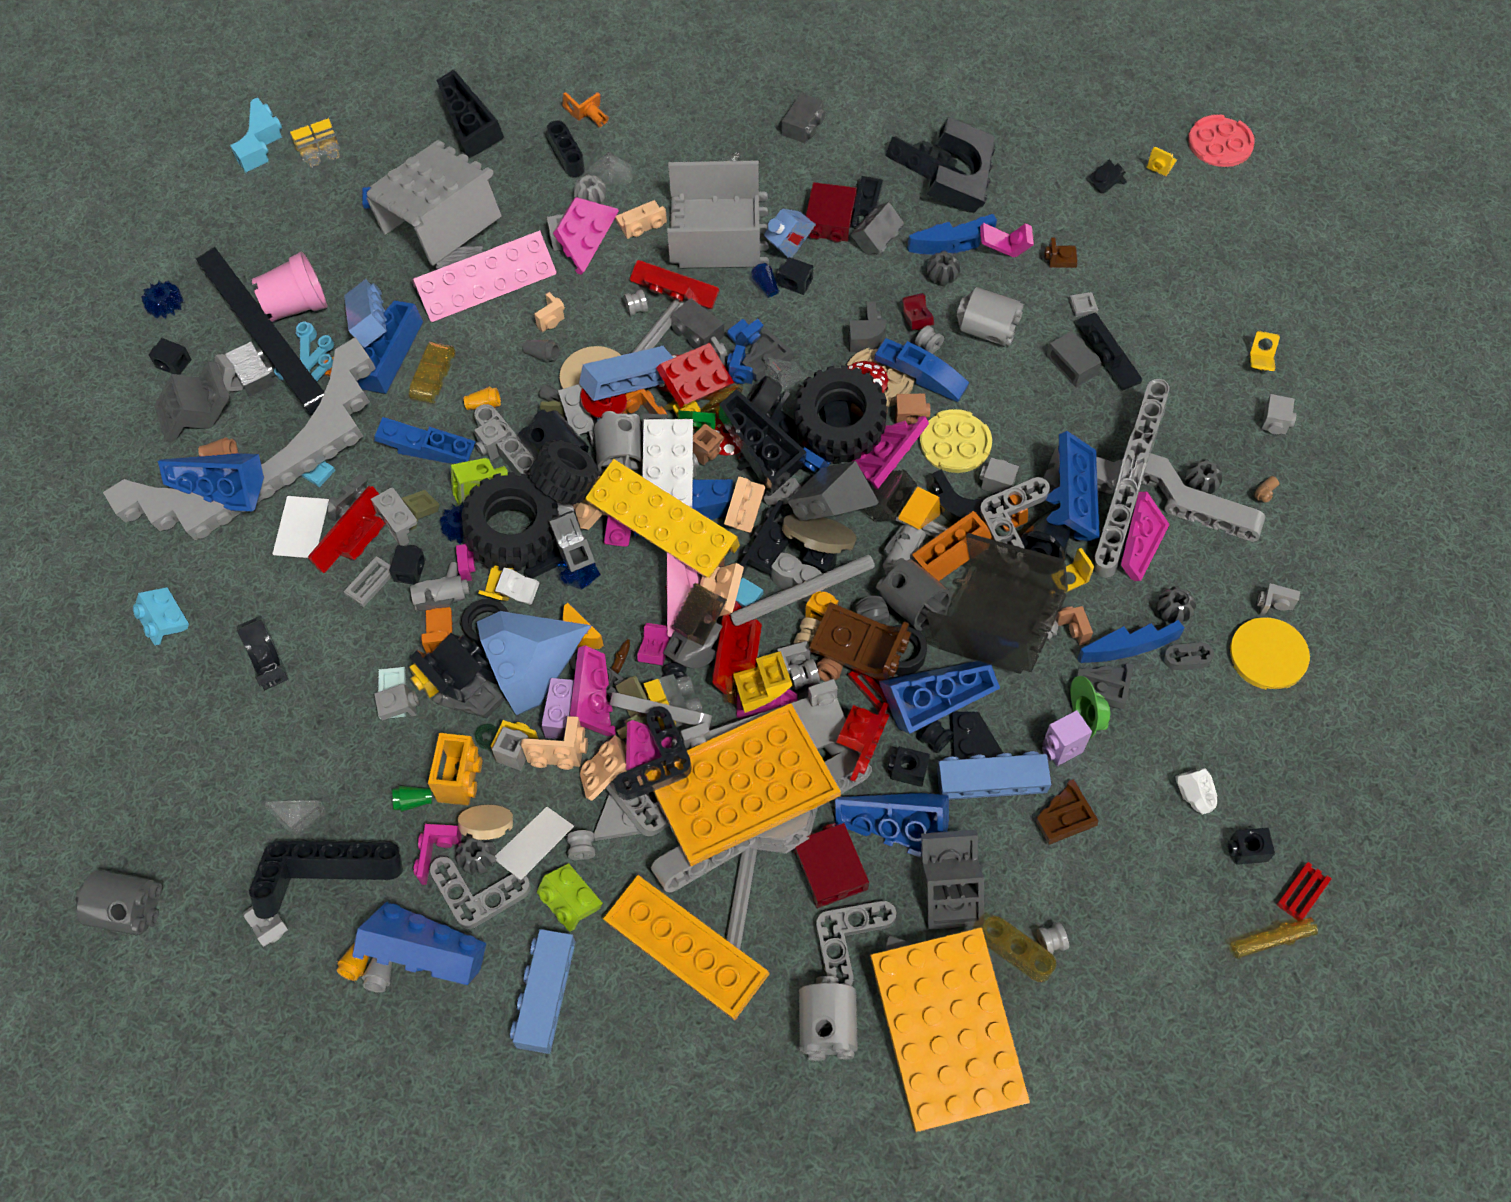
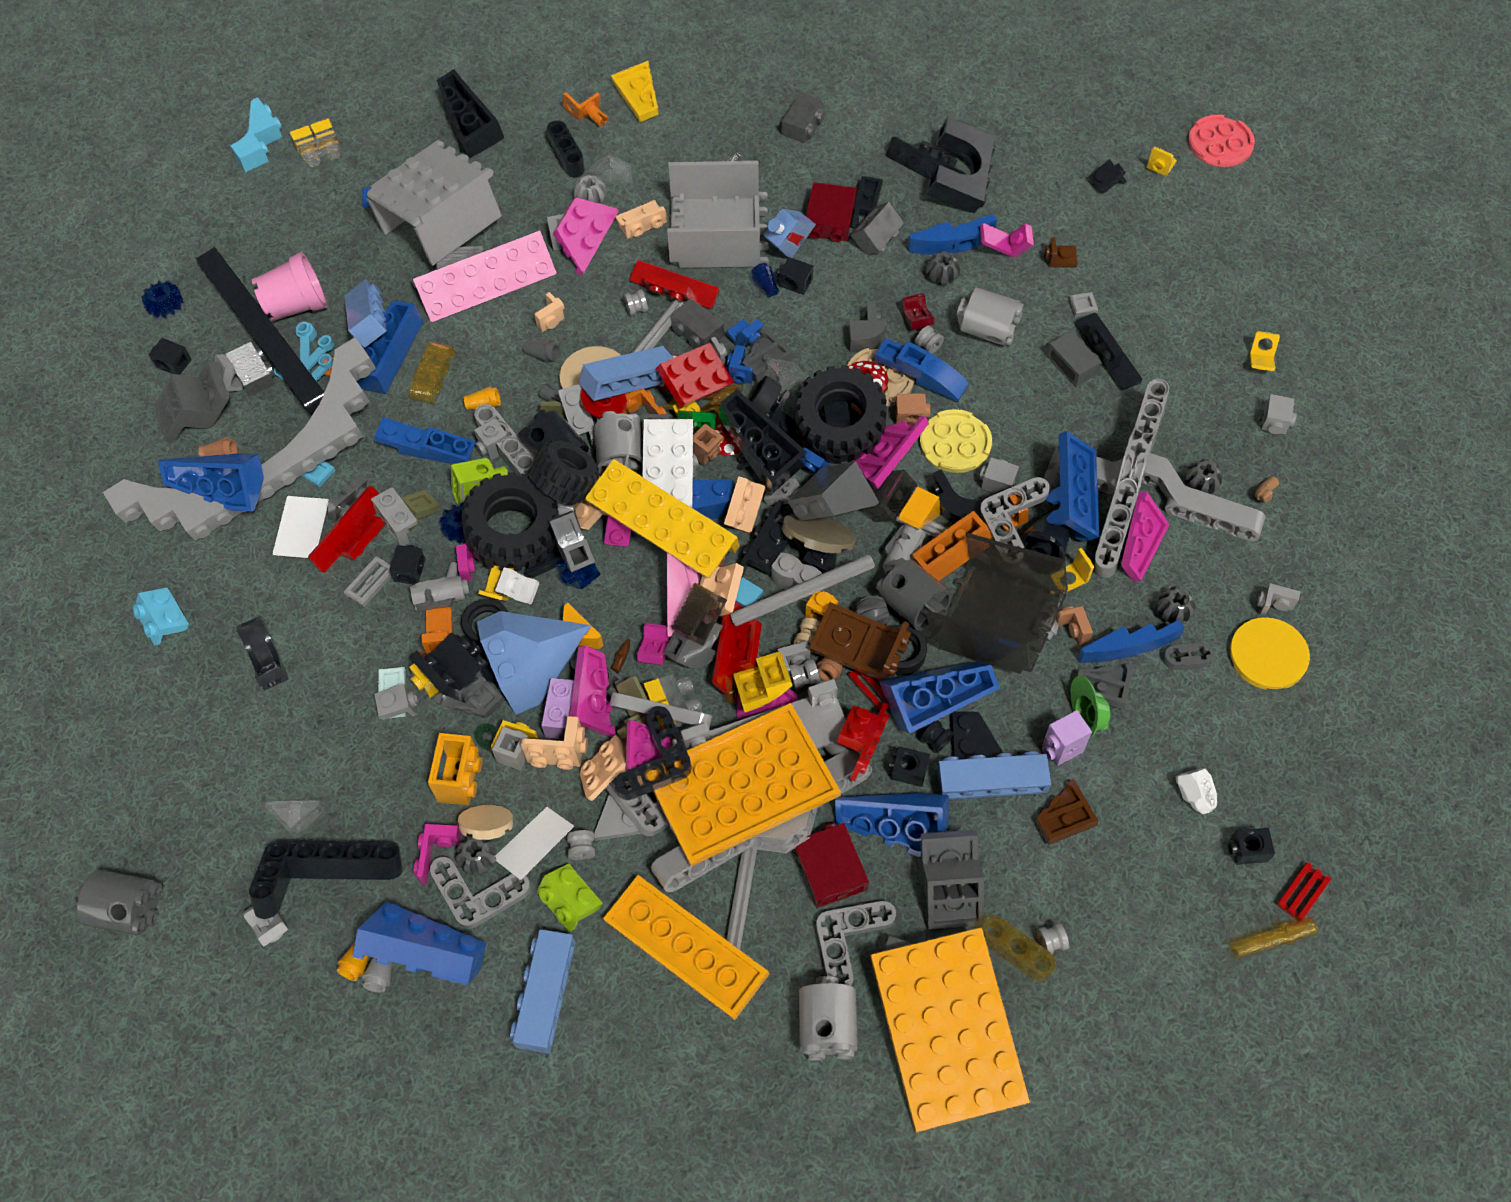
green cone [392,786,432,812] -> none
black bush [664,663,687,684] -> none
none -> yellow wing [611,61,659,122]

